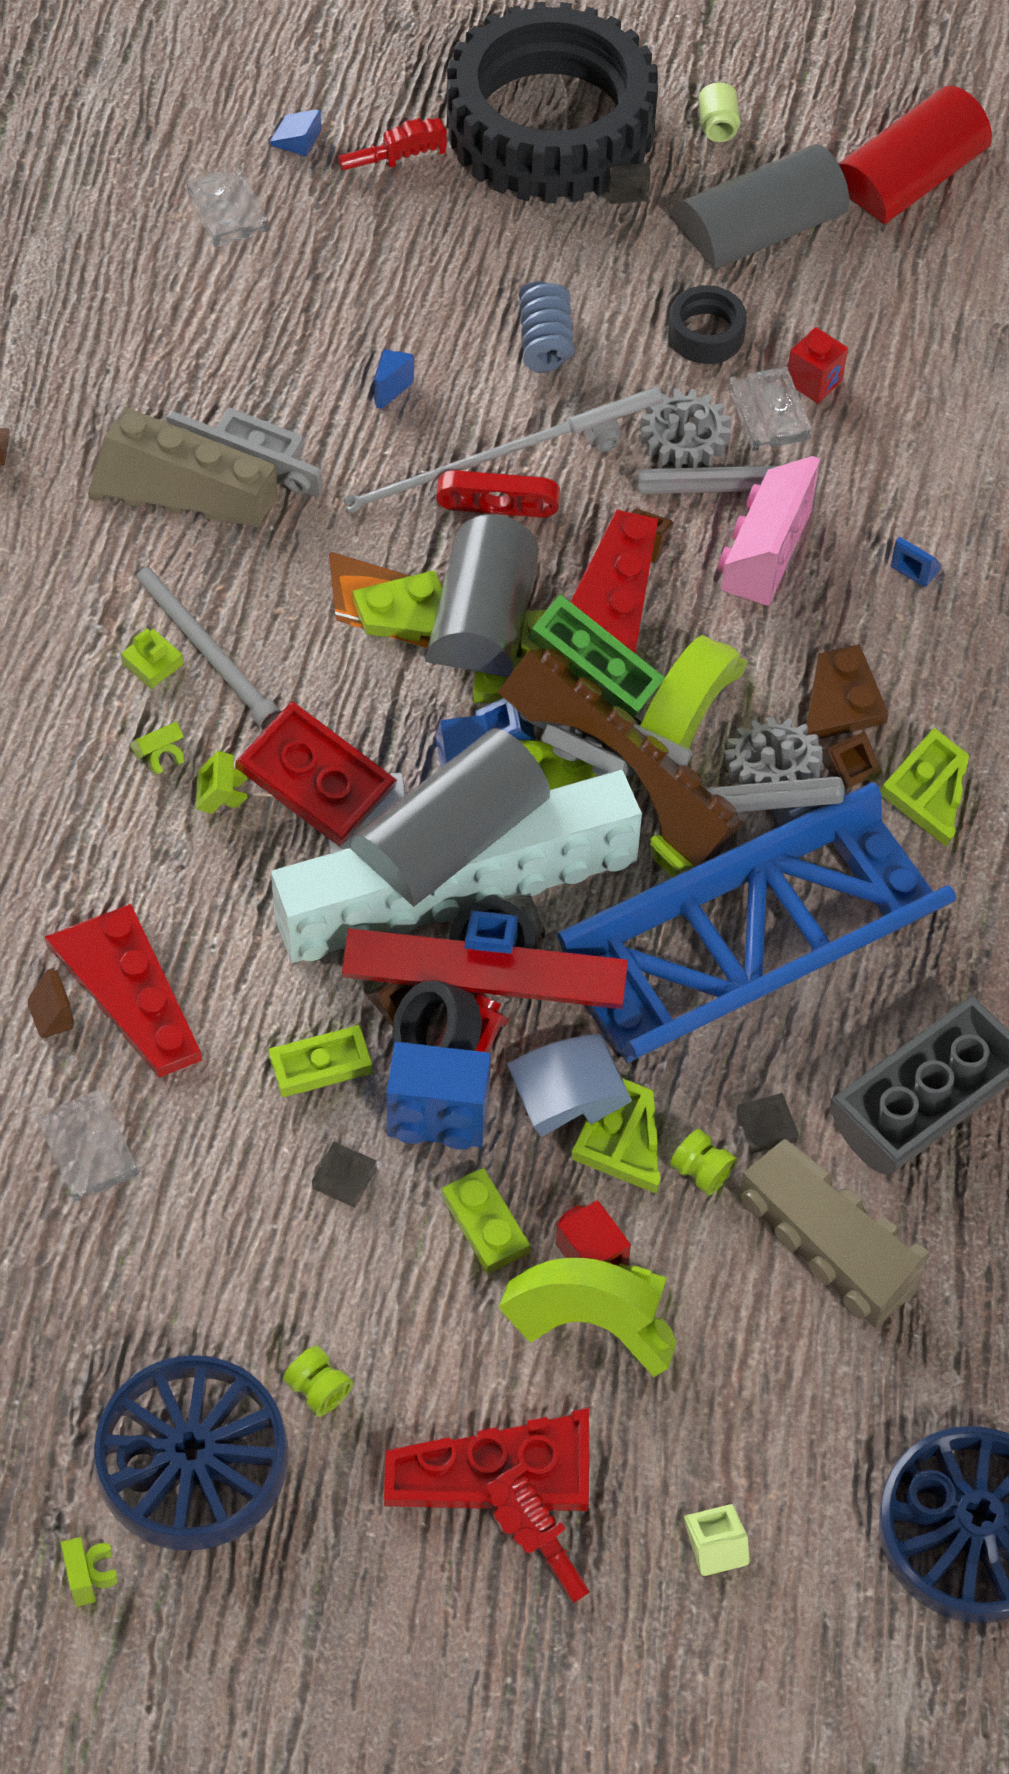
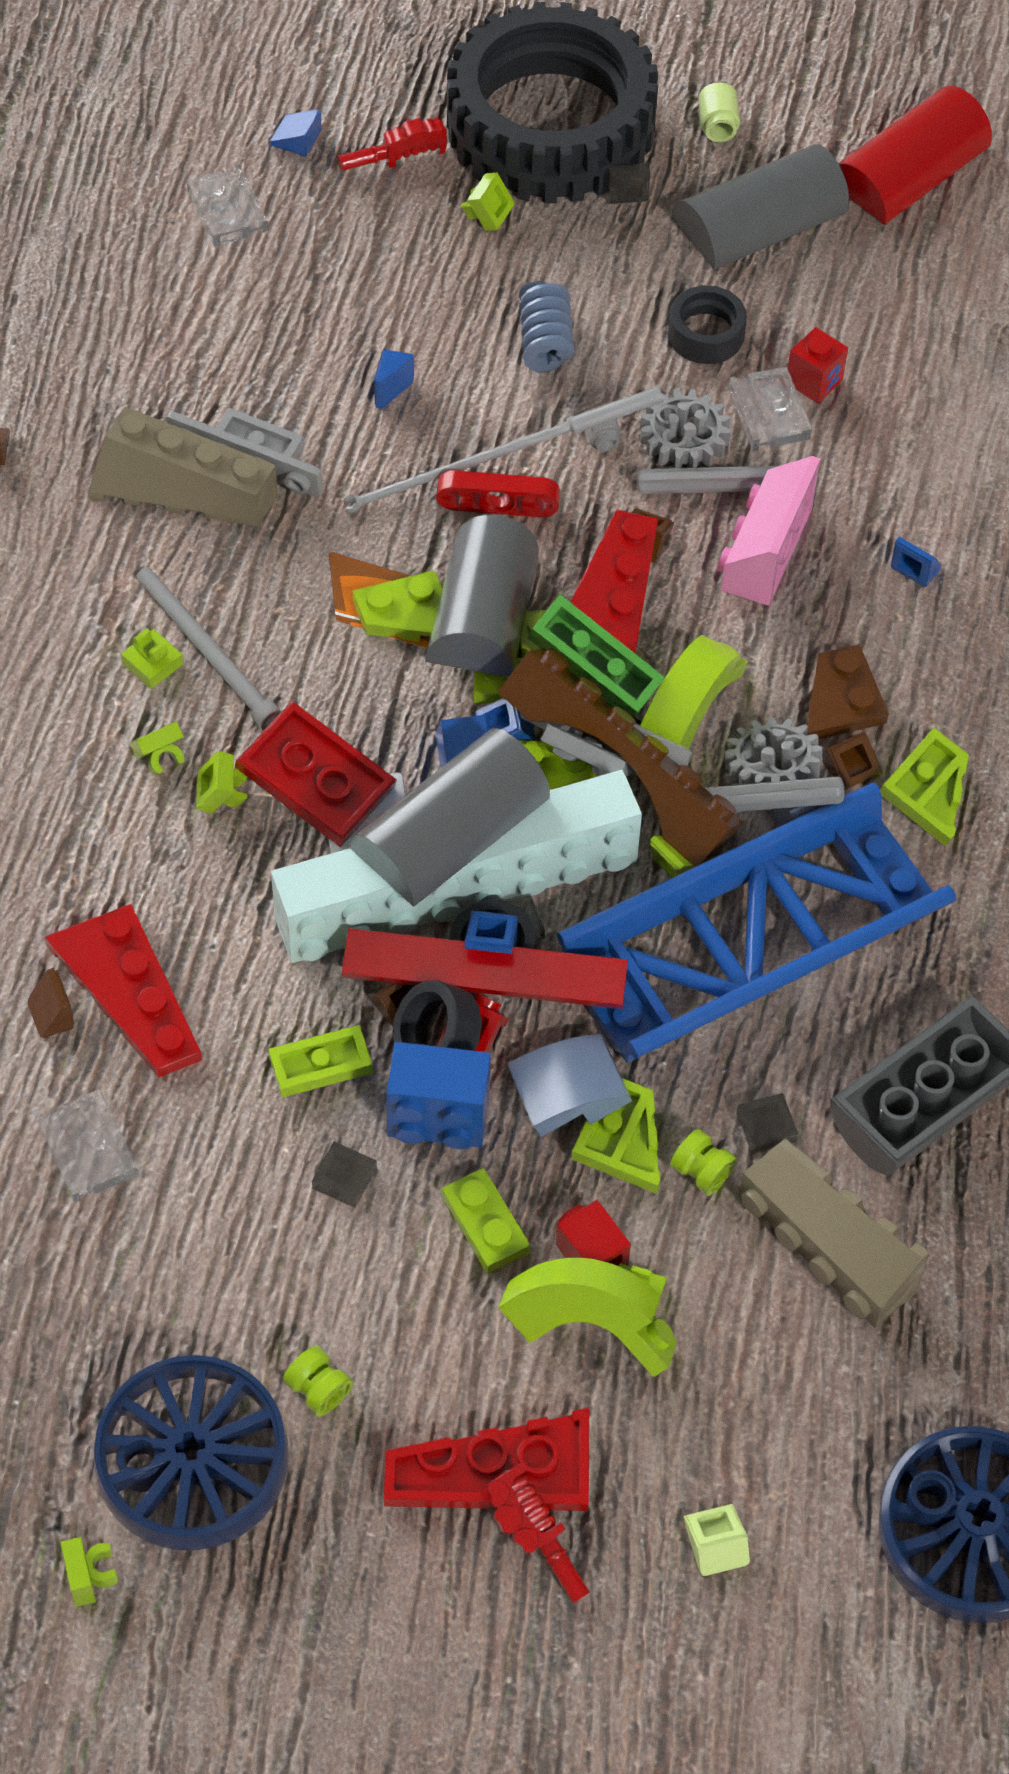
none -> lime tile [461,172,515,231]

